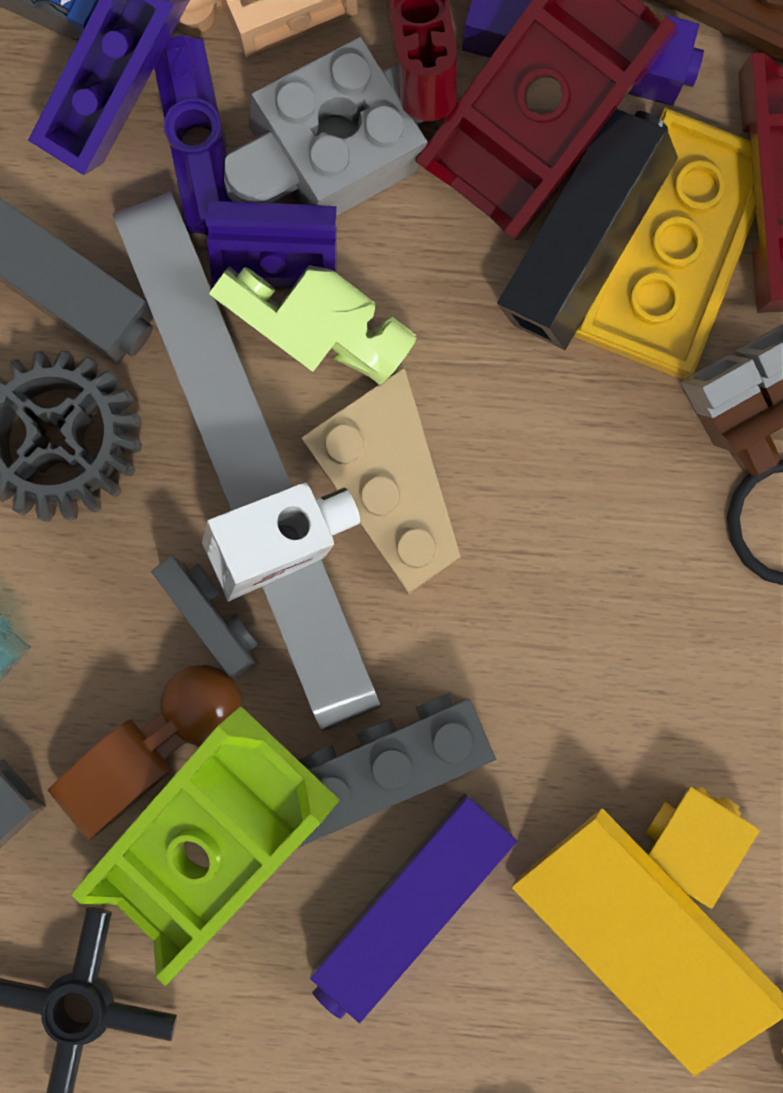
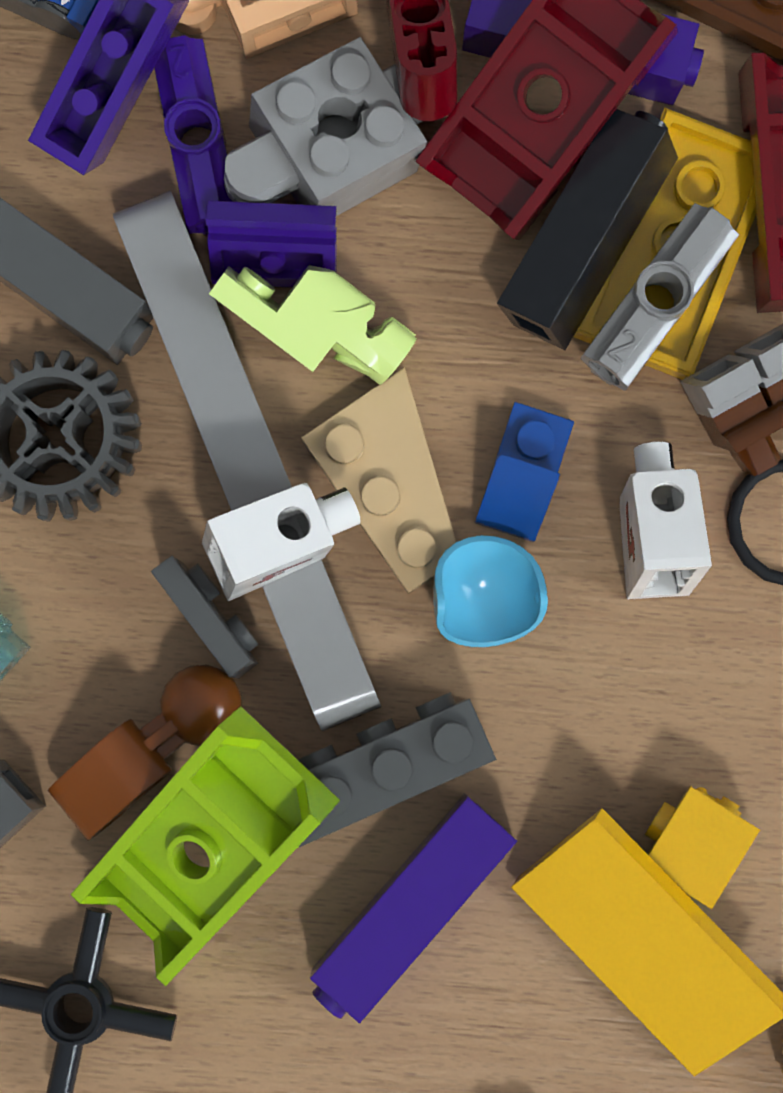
none -> medium azure helmet [433,535,548,647]
none -> blue slope [475,402,574,542]
none -> light grey piece [581,203,739,391]
none -> white torso [619,442,712,599]

